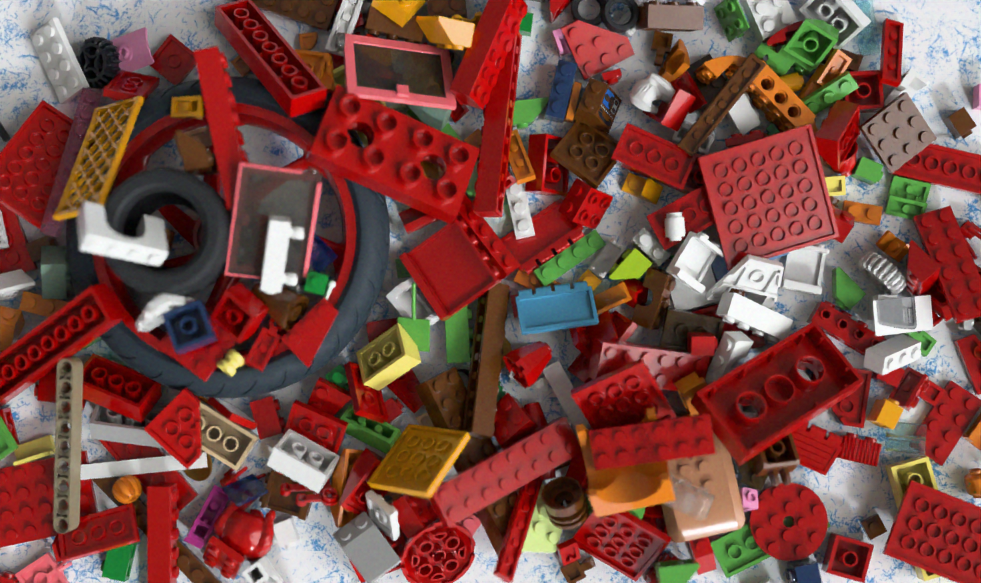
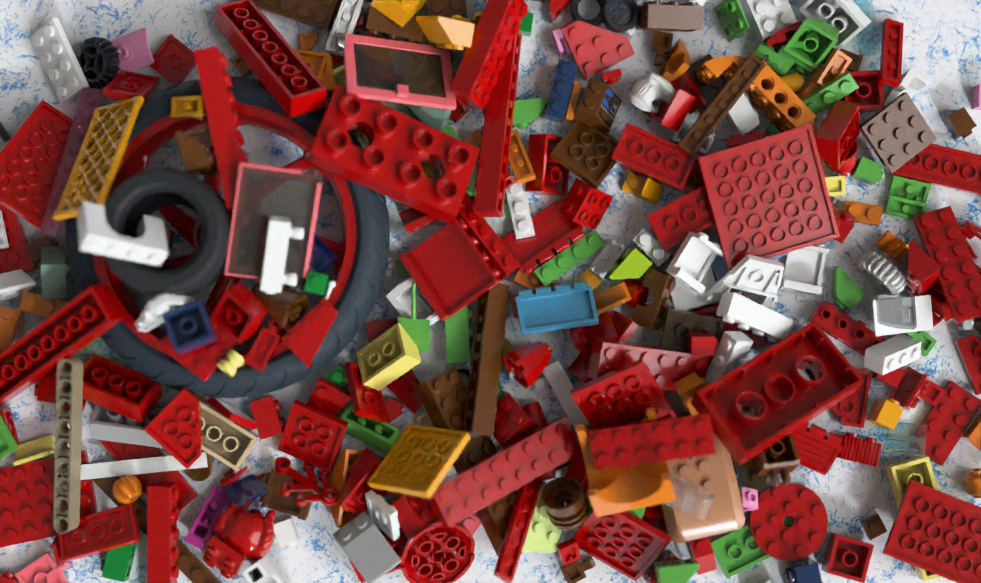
white brick [267,429,340,493] -> none
white brick [664,213,685,241] -> none

